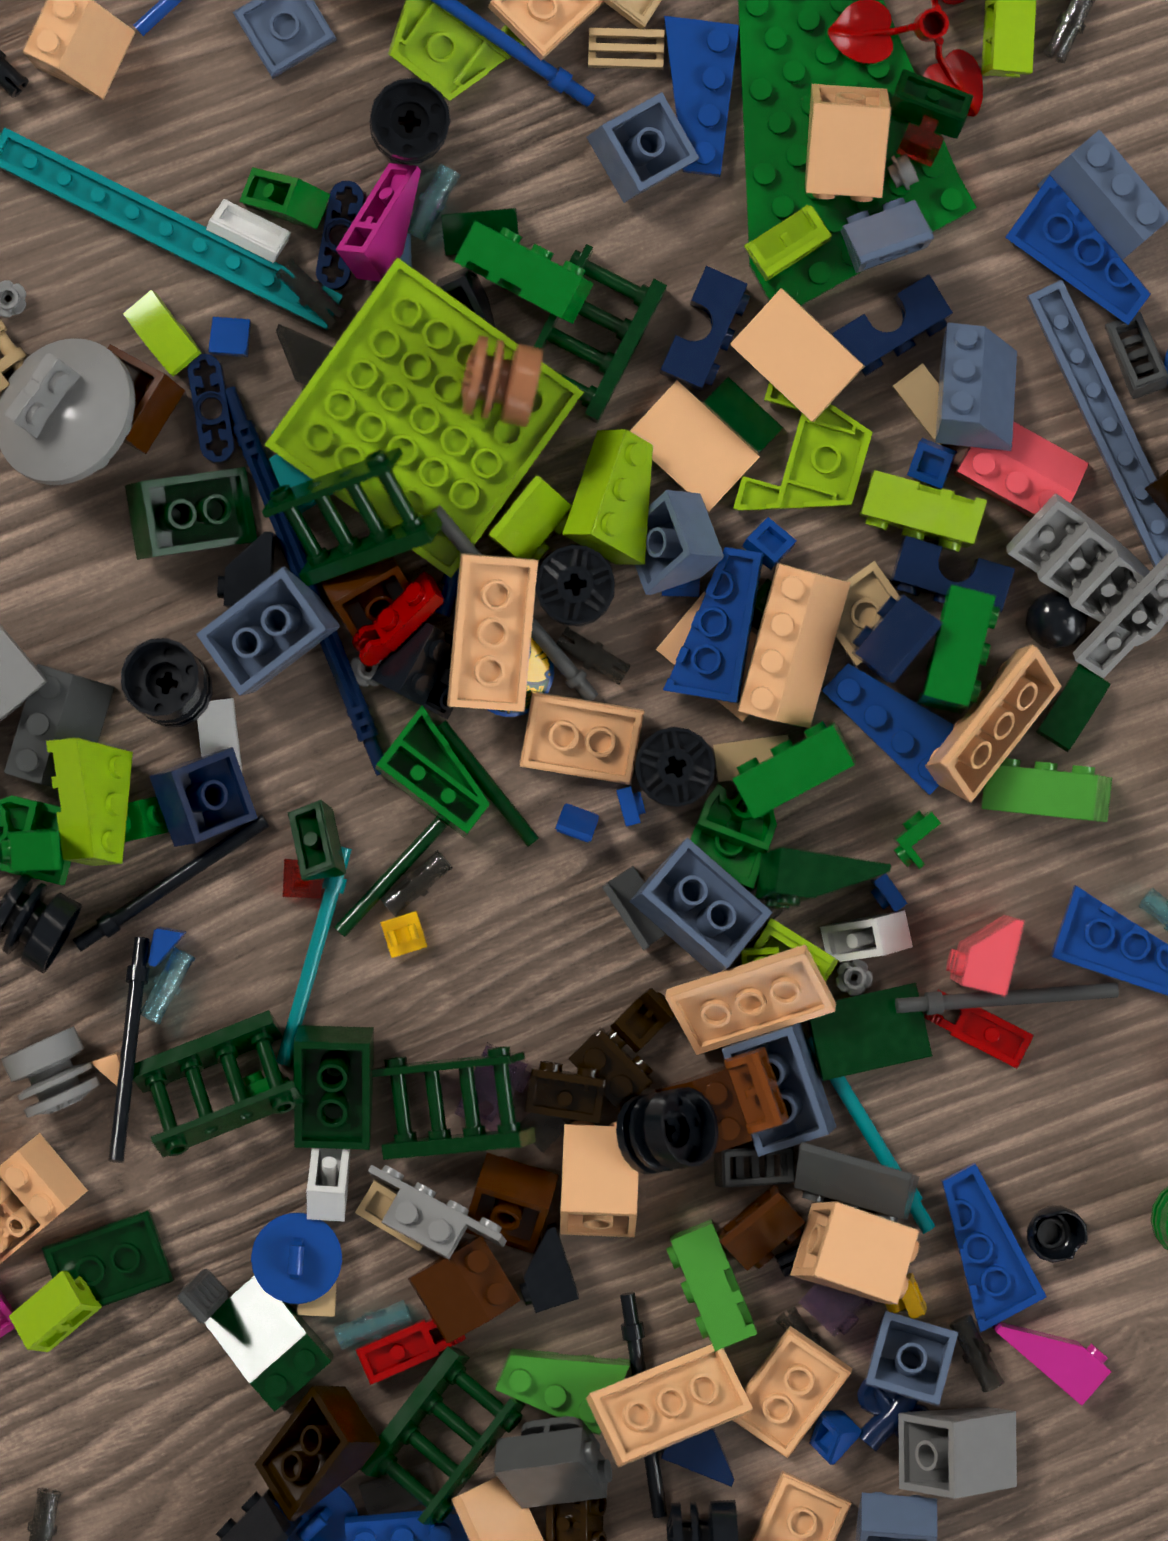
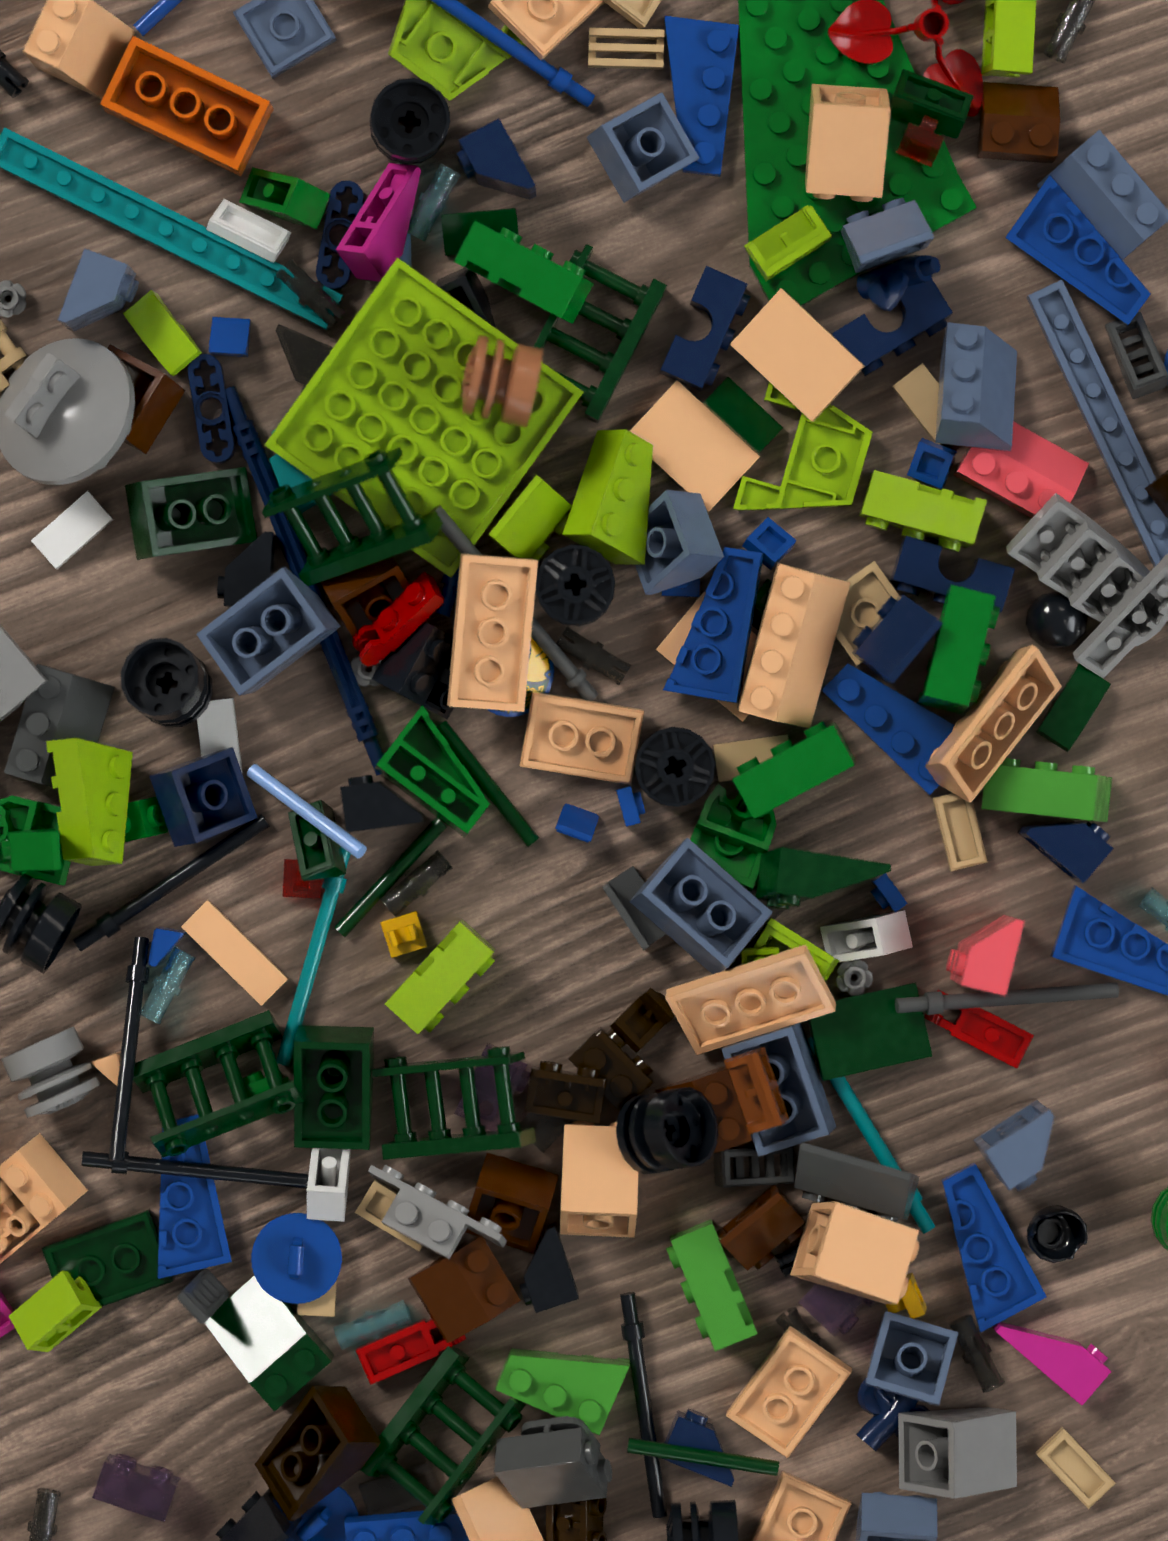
light nougat plate [586,1344,753,1467] -> none
blue slope [809,1410,862,1465] -> none
light grey plate [887,154,919,190] -> none
green bracket [893,810,941,869] -> none
none -> white tile [31,491,114,570]
none -> sand blue slope [58,248,139,331]
none -> black bar [81,1151,309,1189]
none -> clear purple brick [92,1453,181,1522]
none -> orange brick [100,36,273,177]
none -> blue wing [157,1114,232,1279]
none -> light nougat tile [181,900,289,1006]
none -> light blue bar [247,764,367,859]
none -> black slope [340,775,425,833]
none -> lime wedge [385,919,495,1034]
none -> dark blue slope [456,118,536,200]
none -> dark green bar [627,1438,779,1476]
none -> dark blue plant [857,255,941,311]
none -> tan tile [932,793,988,871]
none -> sand blue slope [973,1100,1054,1191]
none -> reddish brown slope [977,82,1060,163]
none -> dark blue slope [1017,822,1114,883]
none -> tan tile [1035,1427,1116,1509]

